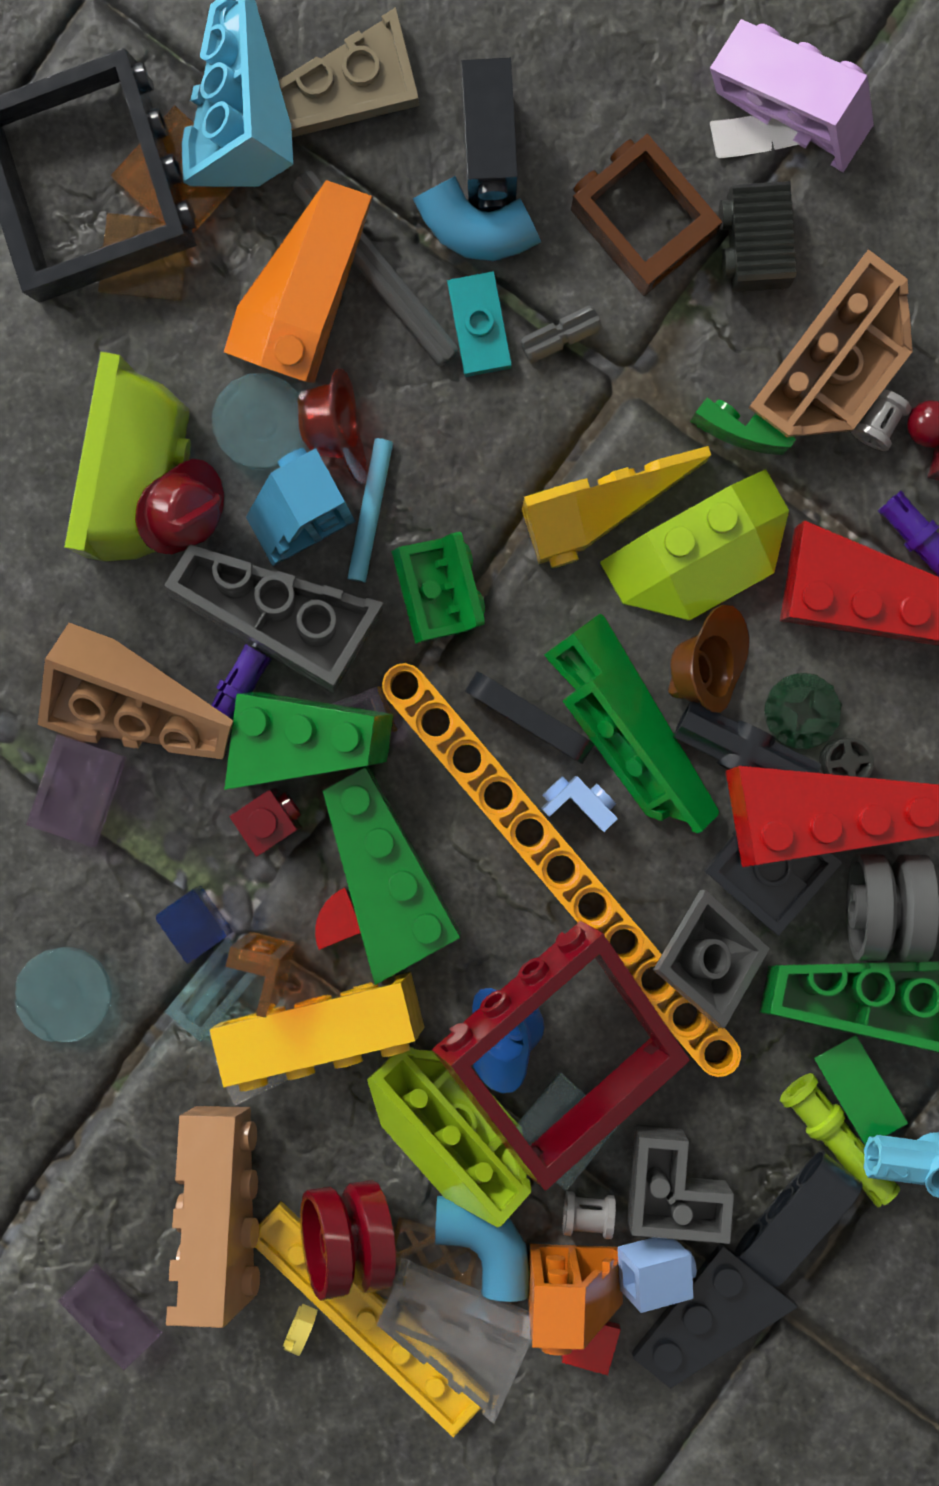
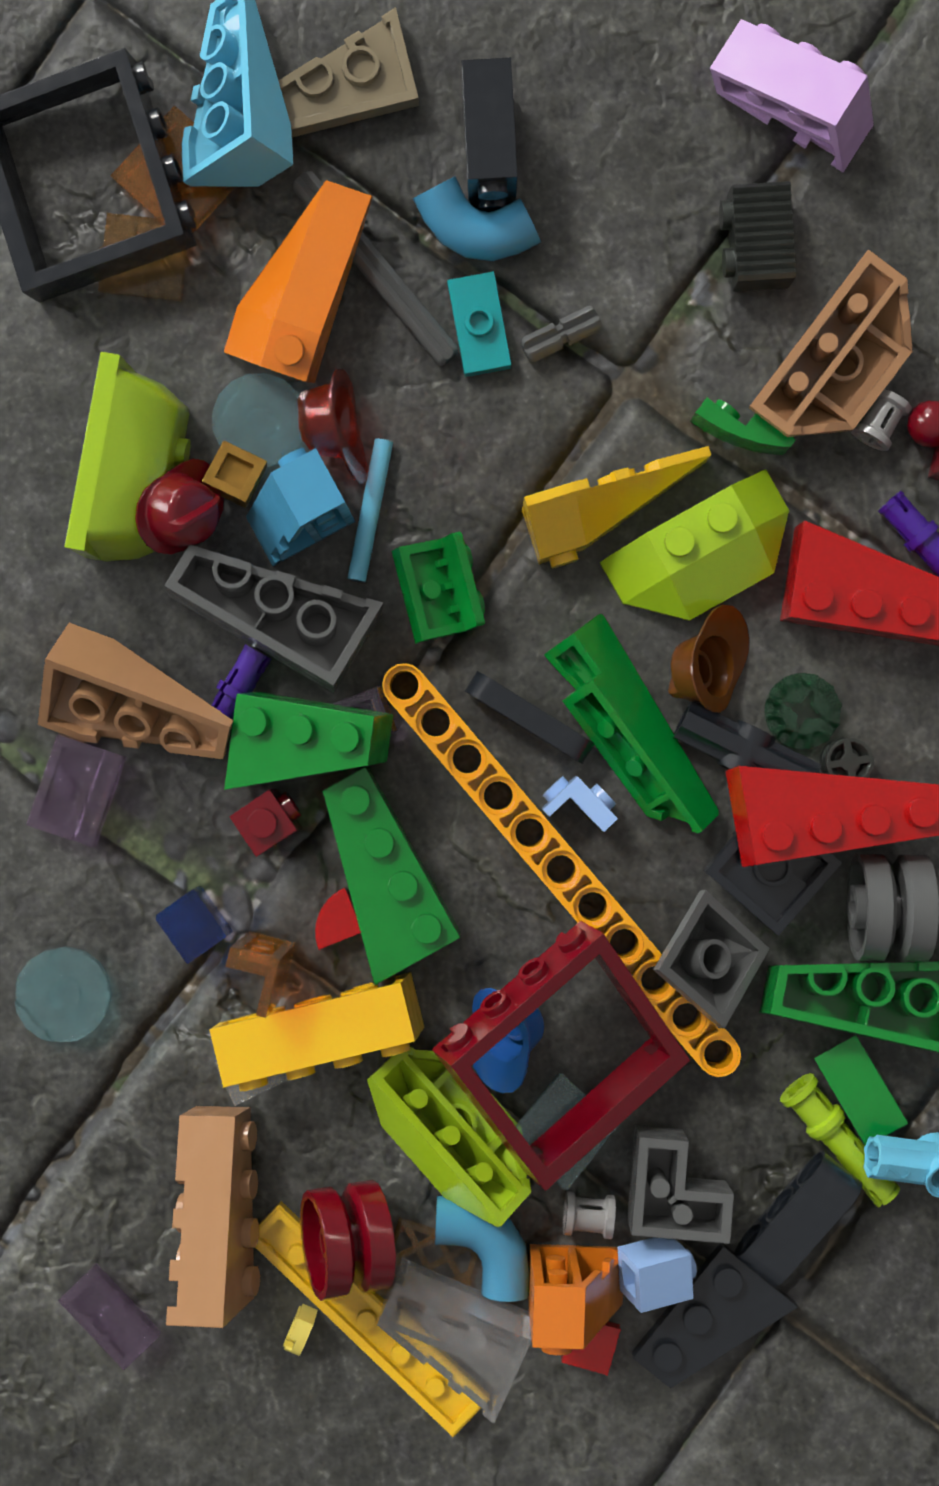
clear light blue tile [165,937,264,1042] -> none
reddish brown window [571,133,722,296] -> none
white sticker [710,116,799,158] -> none
none -> pearl gold tile [202,440,267,508]

